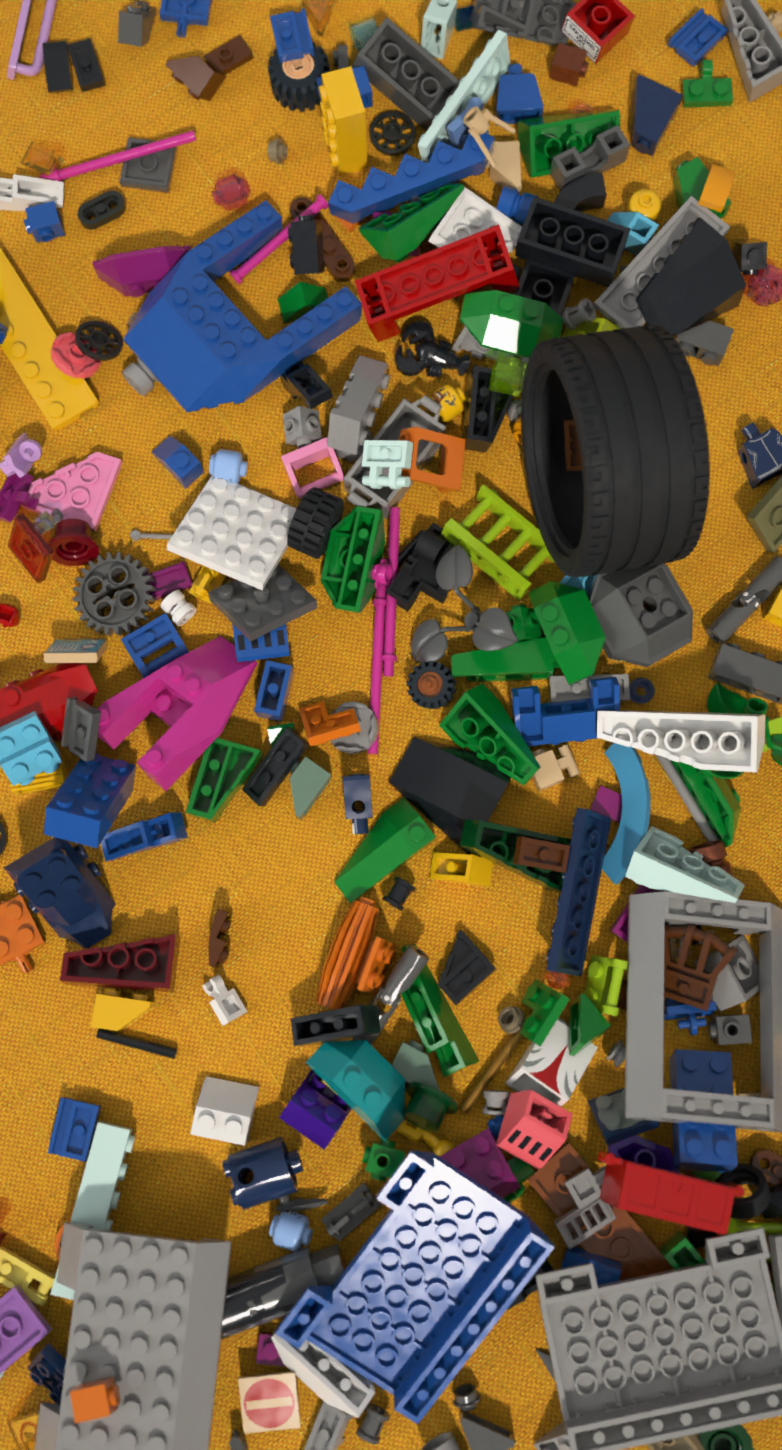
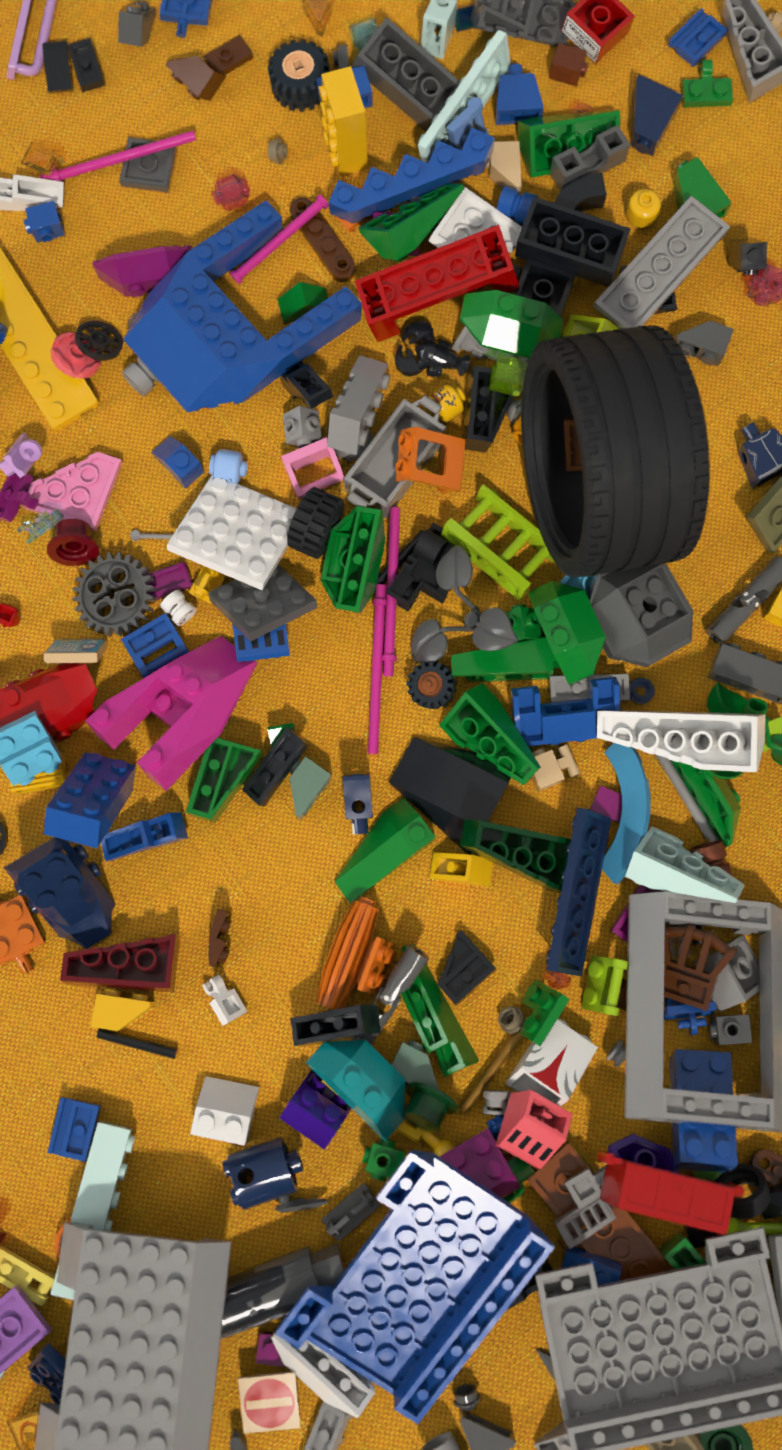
clear red plate [8,513,54,583] -> none
dark grey plate [61,696,101,762] -> none
orange brick [70,1377,120,1423] -> none
pearl dark grey plate [78,191,126,230] -> none
blue brick [254,660,294,722] -> none
light blue head [269,1210,313,1252] -> none
blue plate [270,8,315,63] -> none
black brick [288,215,325,274] -> none
orange plate [299,701,361,746] -> none
light grey tile [330,701,379,754] -> none
dark grey bush [356,1403,390,1445] -> none
light aqua plate [362,440,413,490] -> none
pearl dark grey wheel [370,111,415,156] -> none
dark pink plate [372,558,393,589] -> none
black bush [382,876,416,911] -> none
tan plant [463,106,516,168] -> none
reddish brown plate [513,836,570,873] -> none
light grey bush [562,299,596,330] -> none
green slope [569,993,611,1056] -> none
piece [588,1088,660,1145] -> none
medium azure slope [607,212,659,256] -> none
black wedge [635,218,746,337] -> none
light orange slope [698,164,736,213] -> none

